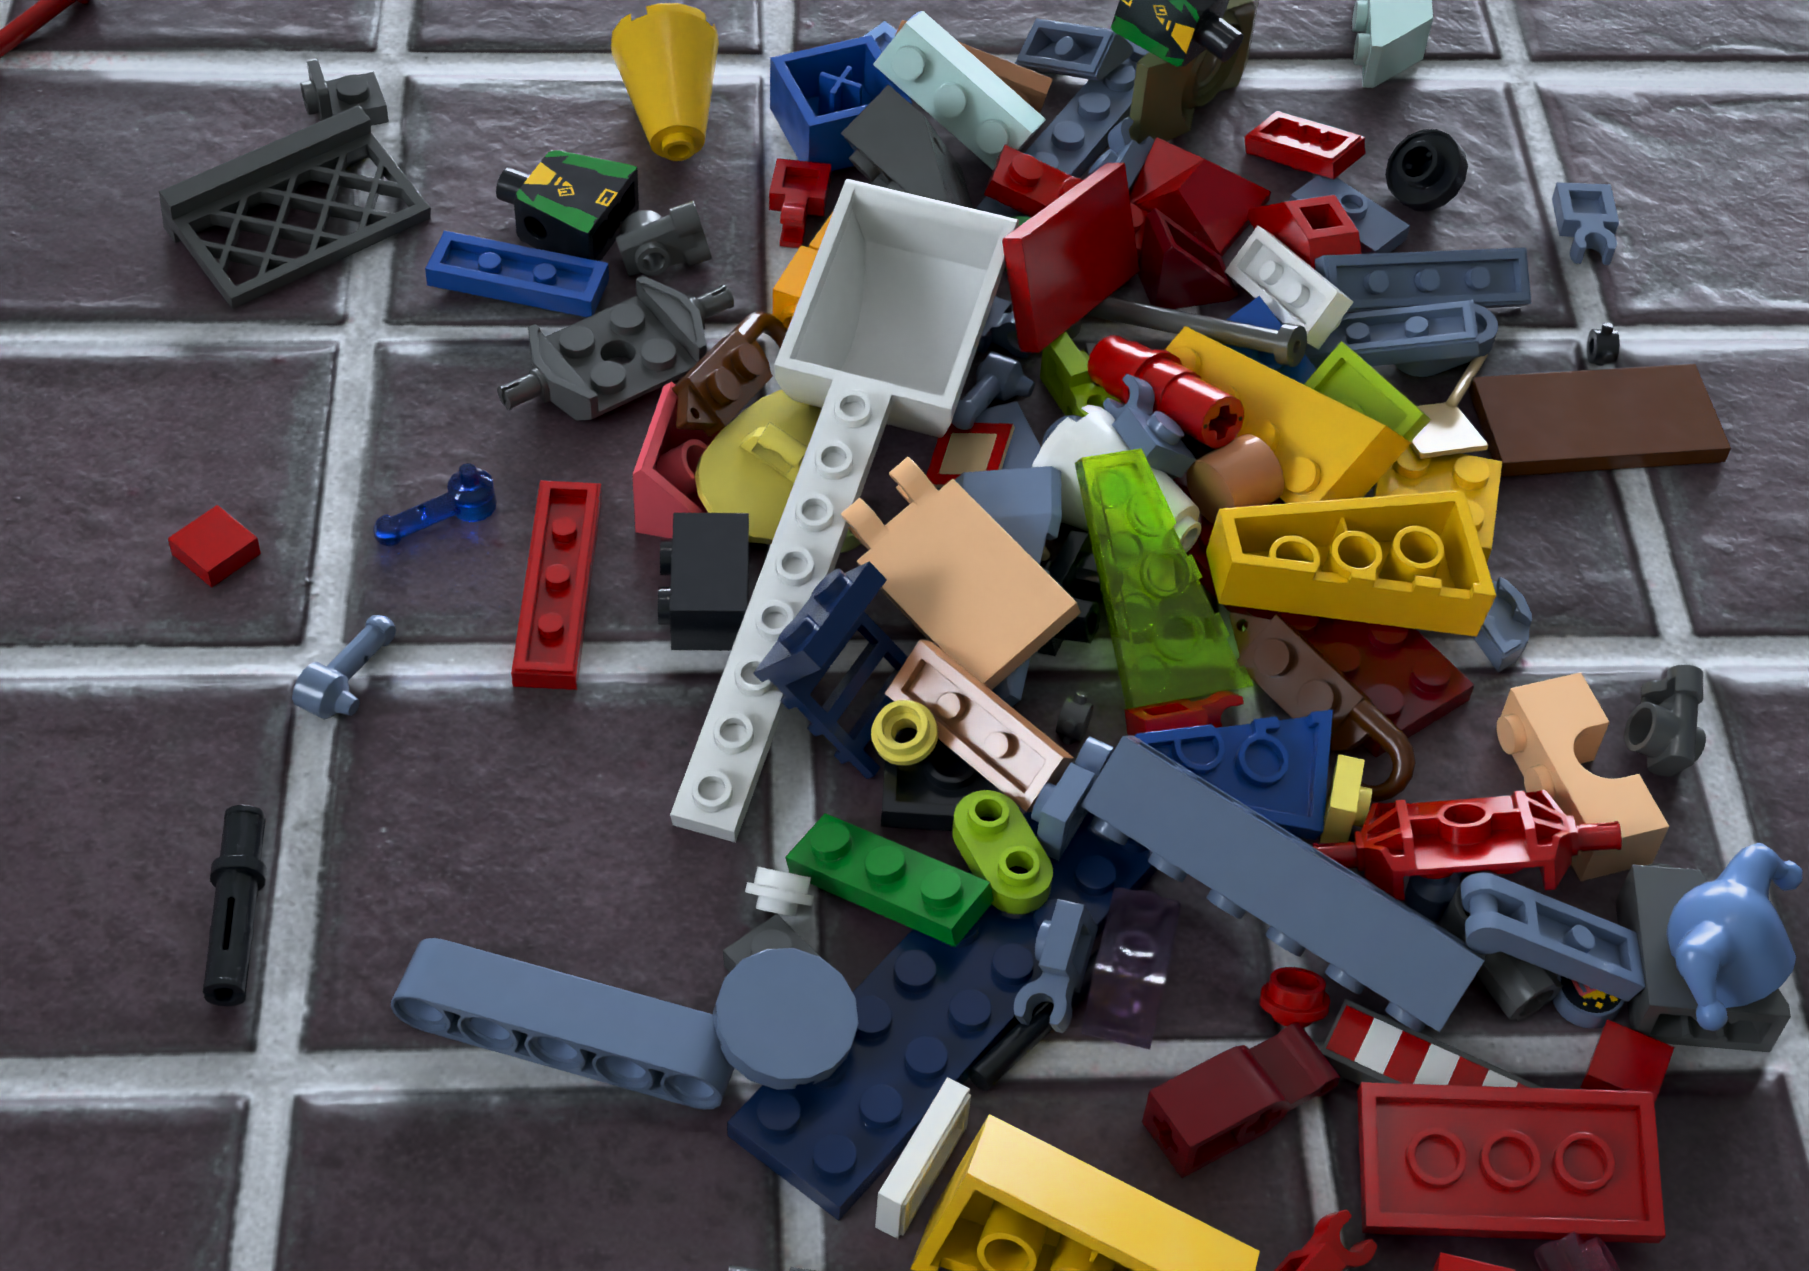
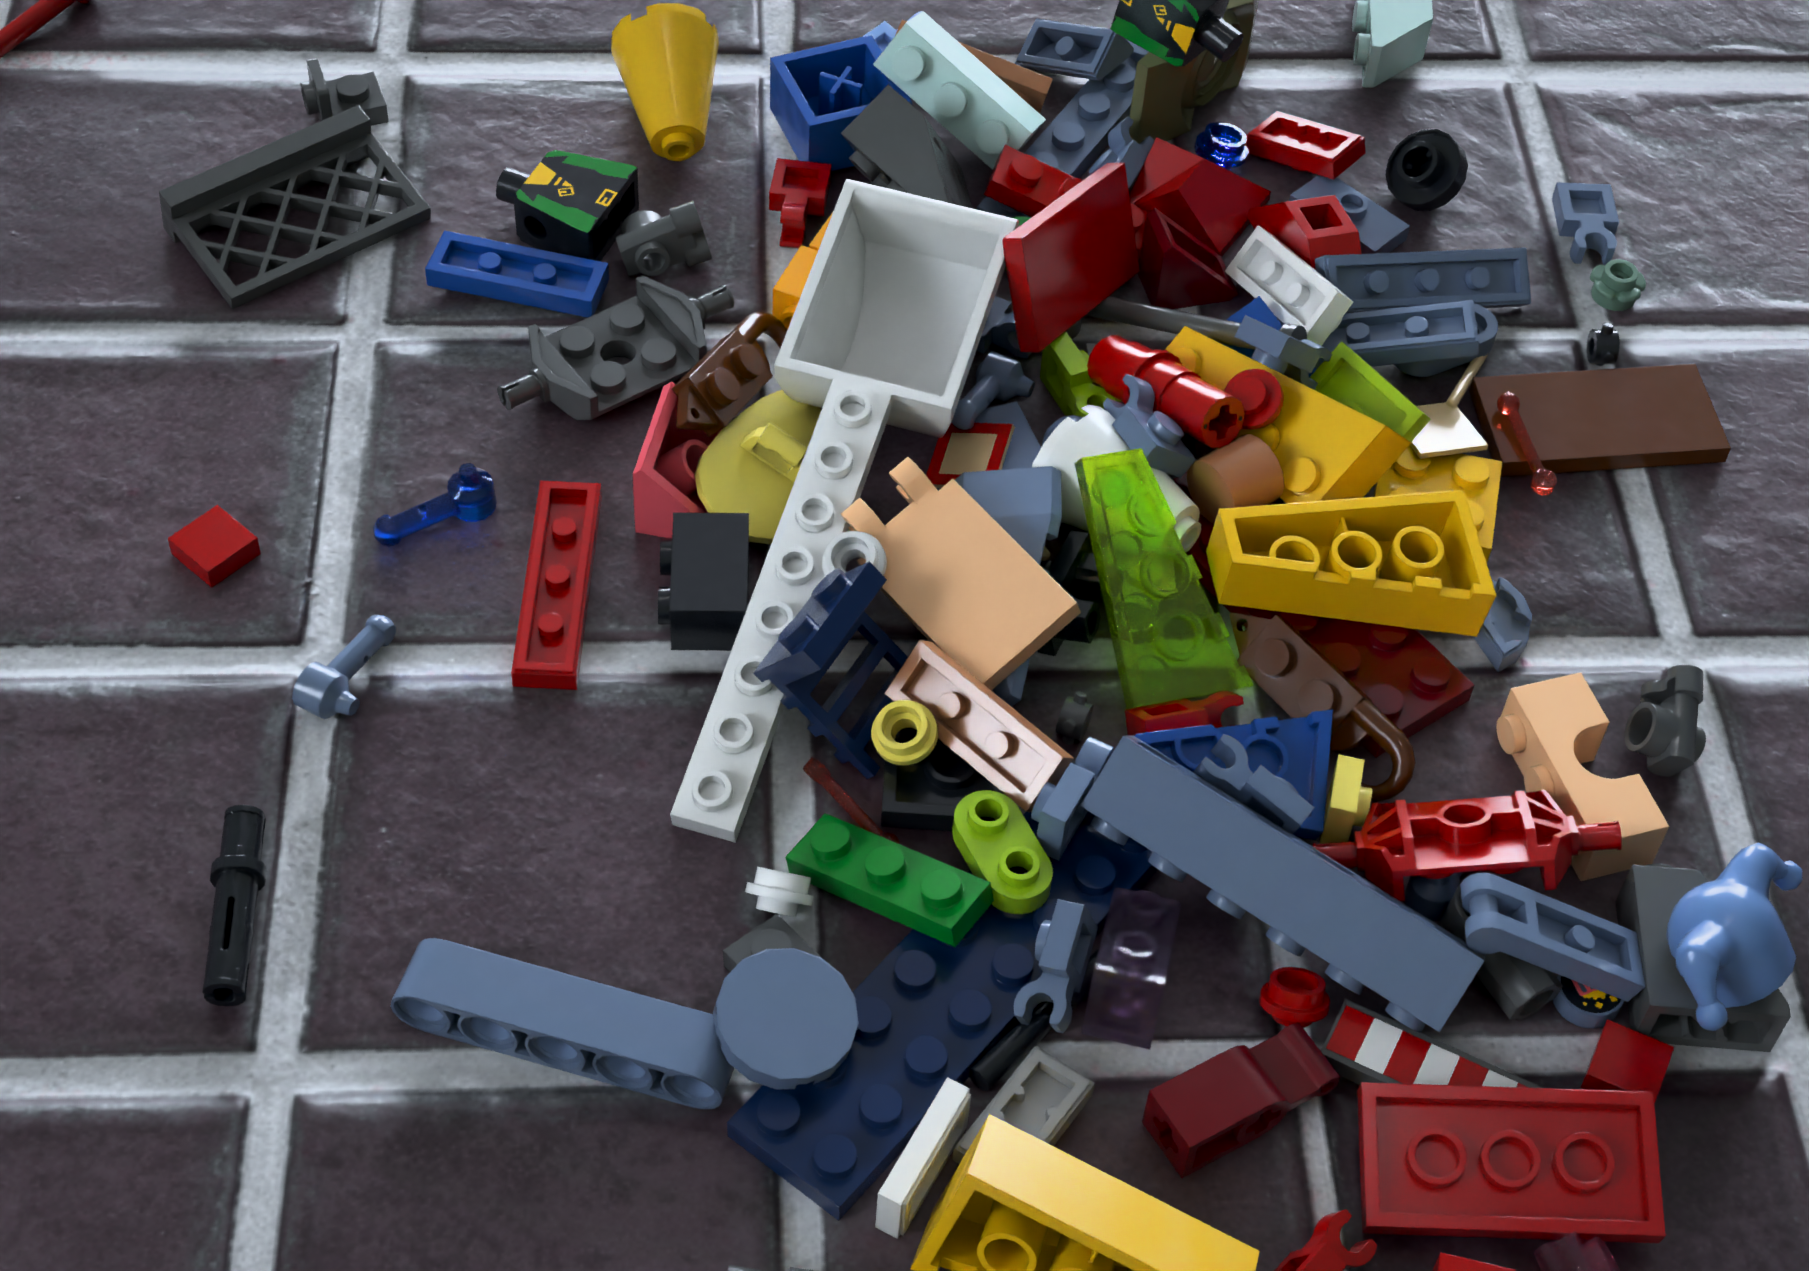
none -> clear red hinge [803,757,900,844]
none -> white plate [822,531,887,577]
none -> light grey plate [952,1045,1095,1164]
none -> sand blue plate [1193,734,1315,834]
none -> clear blue plate [1194,122,1249,170]
none -> red plate [1224,369,1284,430]
none -> sand blue plate [1234,315,1332,389]
none -> clear red hinge [1497,392,1557,495]
none -> sand green plate [1590,259,1646,311]

